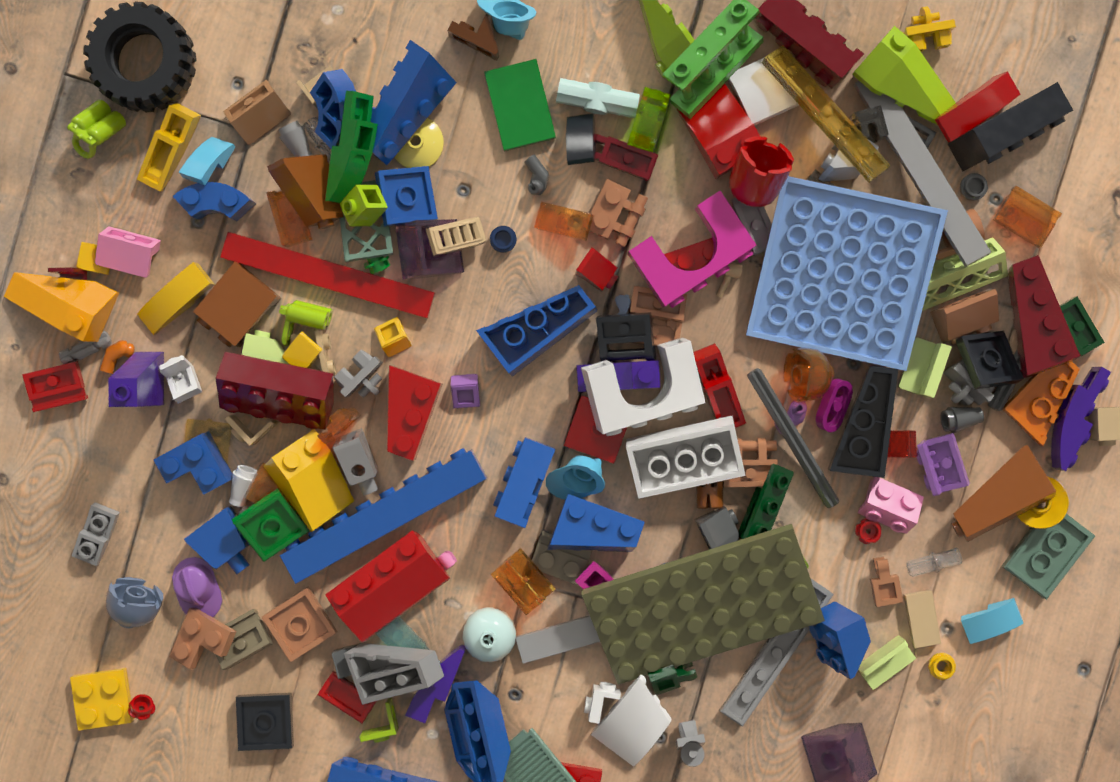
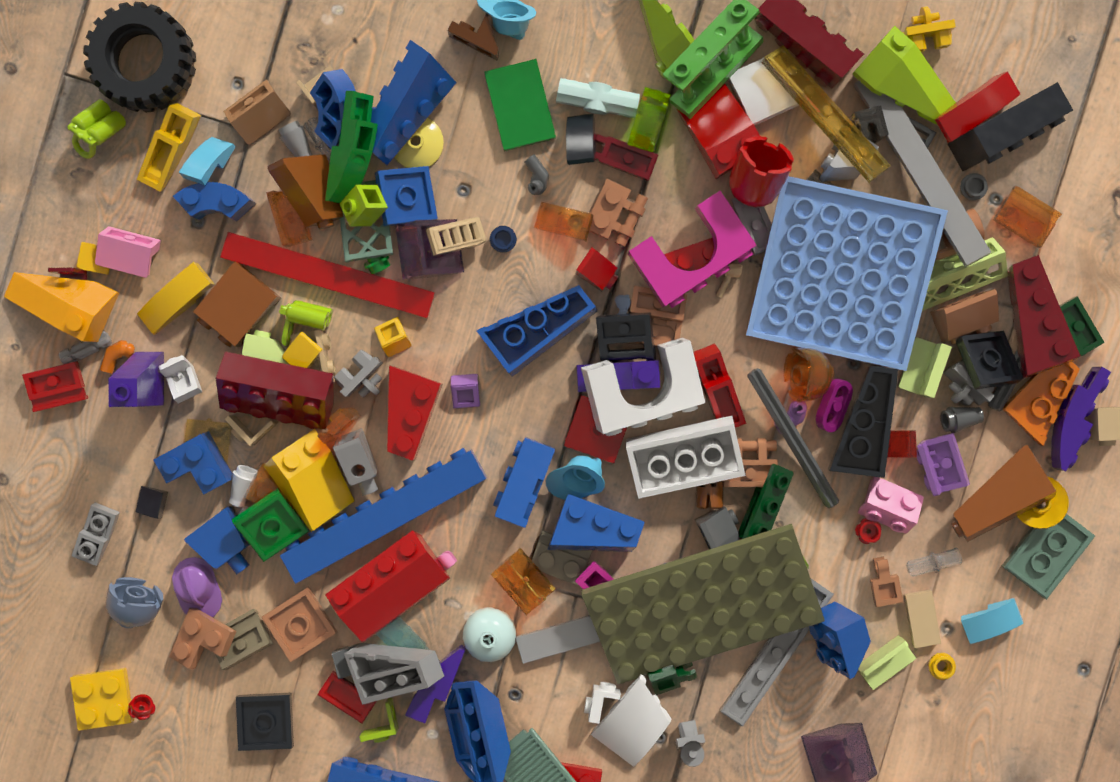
none -> black slope [135,486,168,519]

